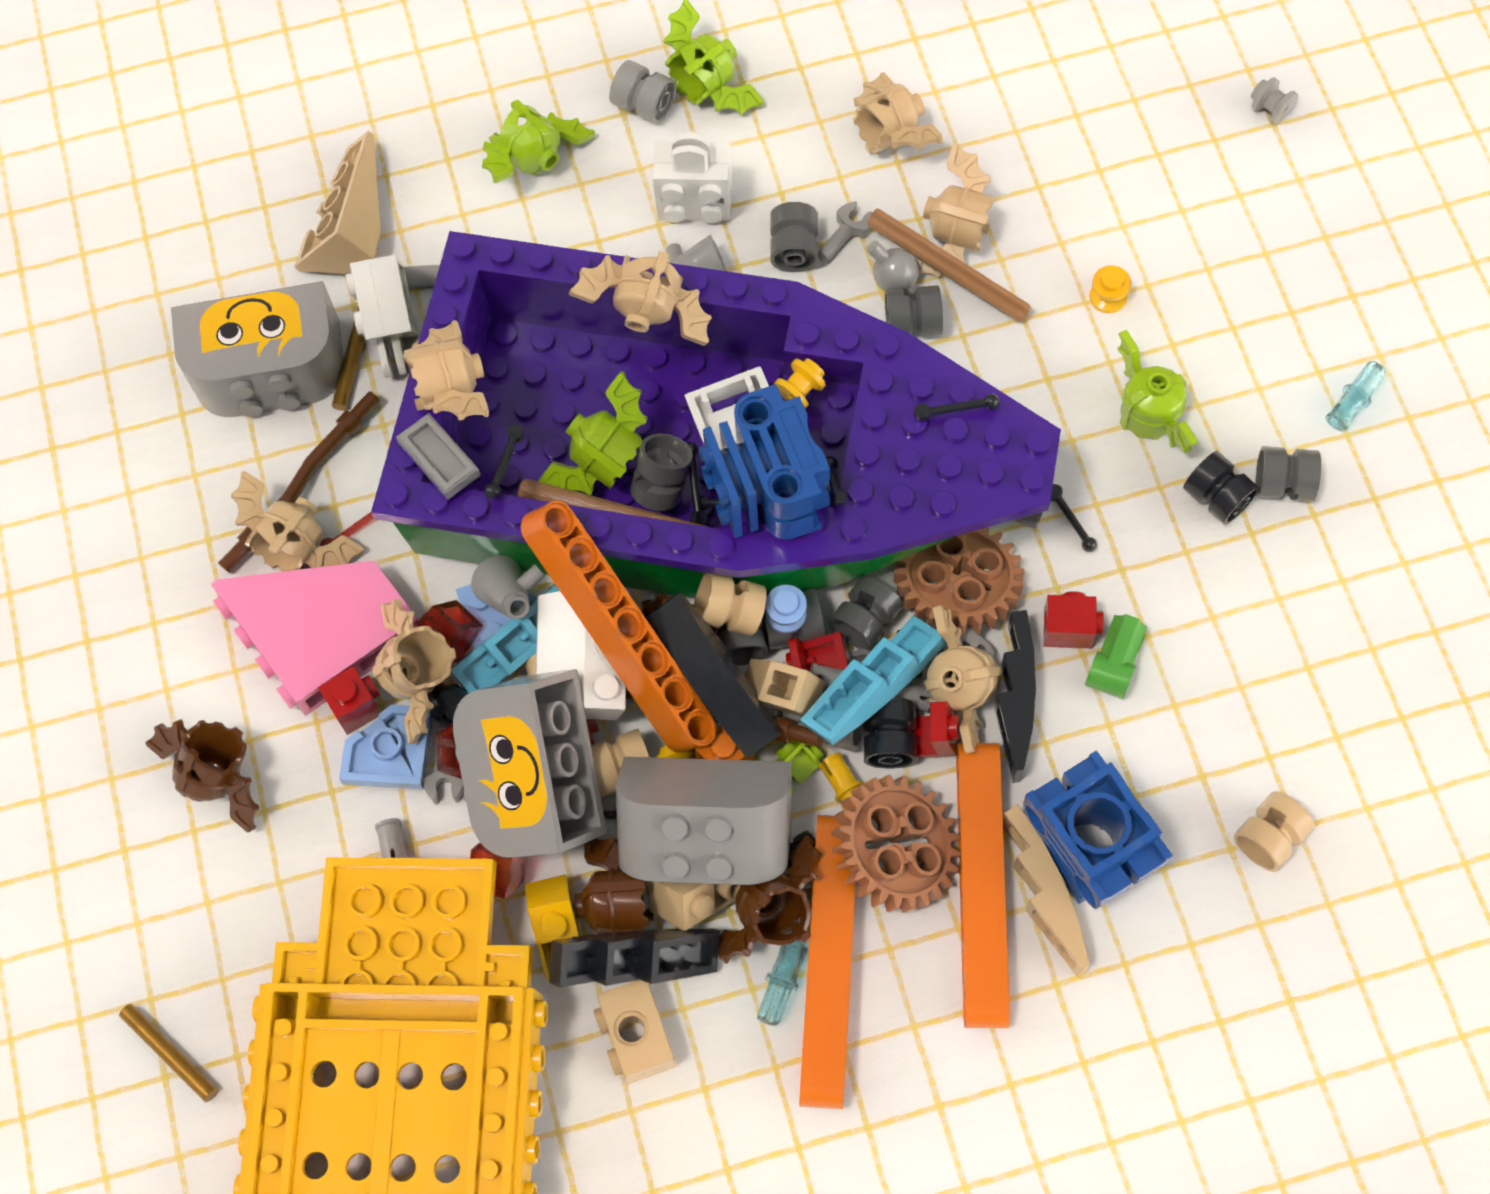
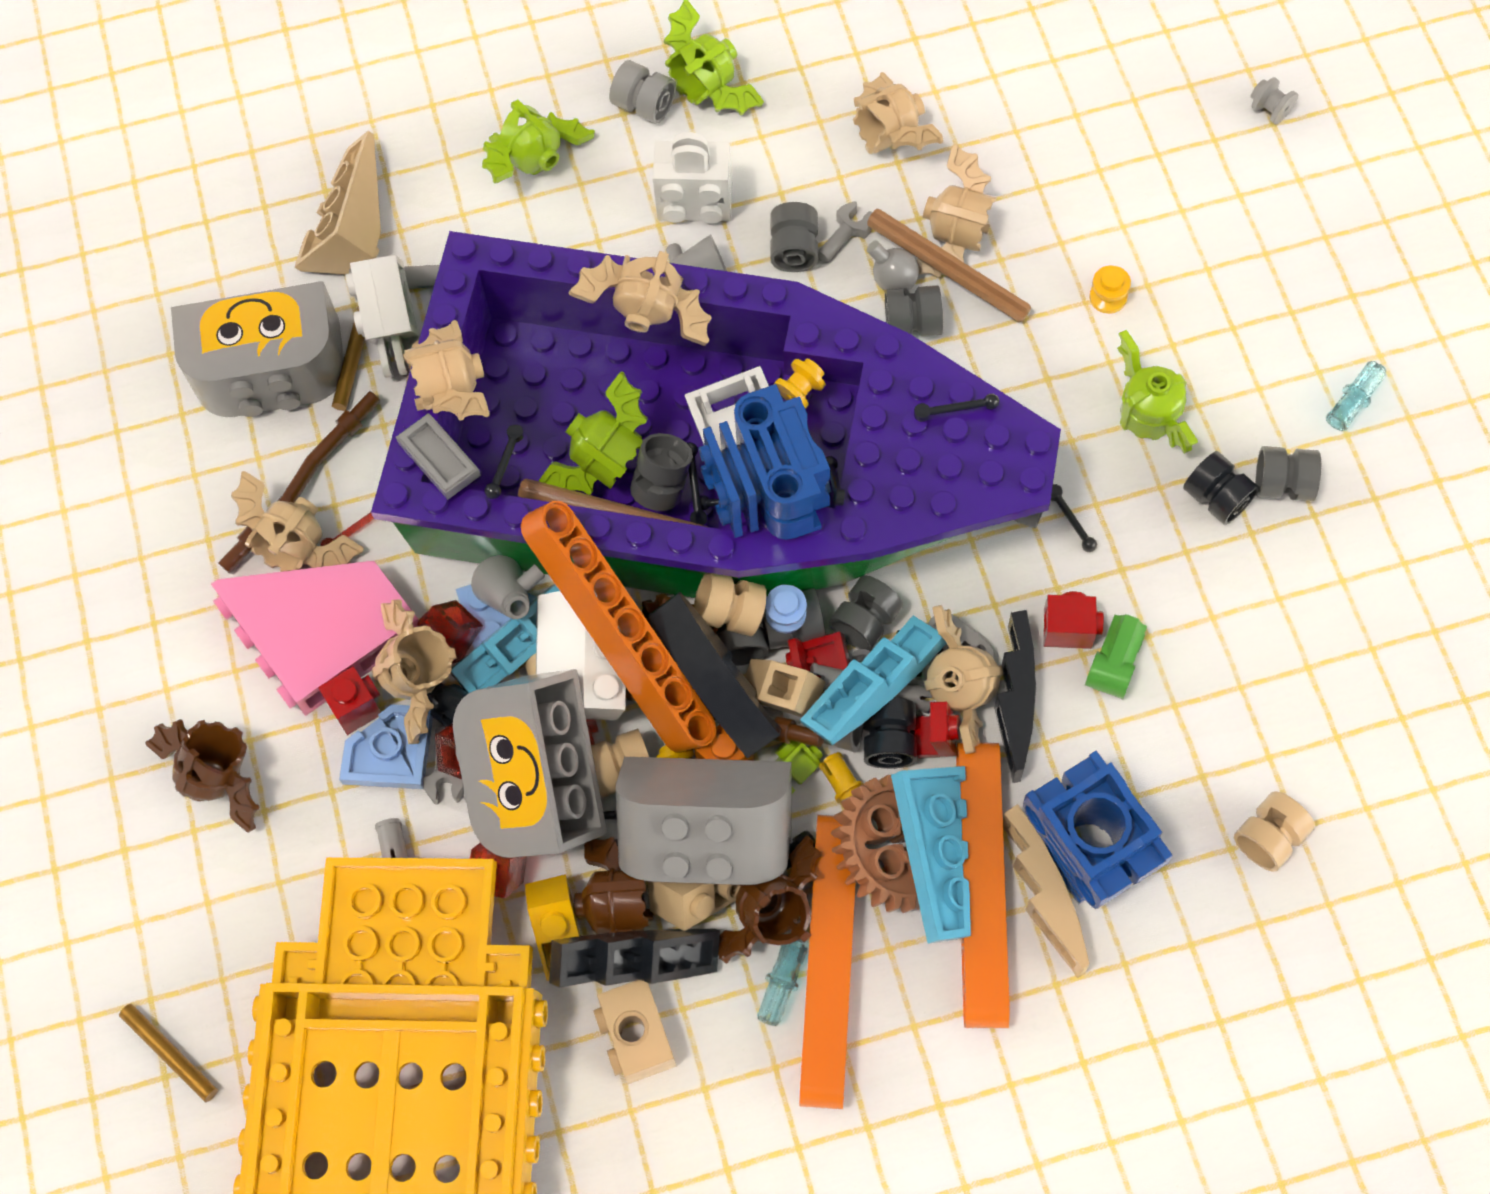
nougat gear [893,527,1025,636] -> none
none -> medium azure wing [891,766,971,944]

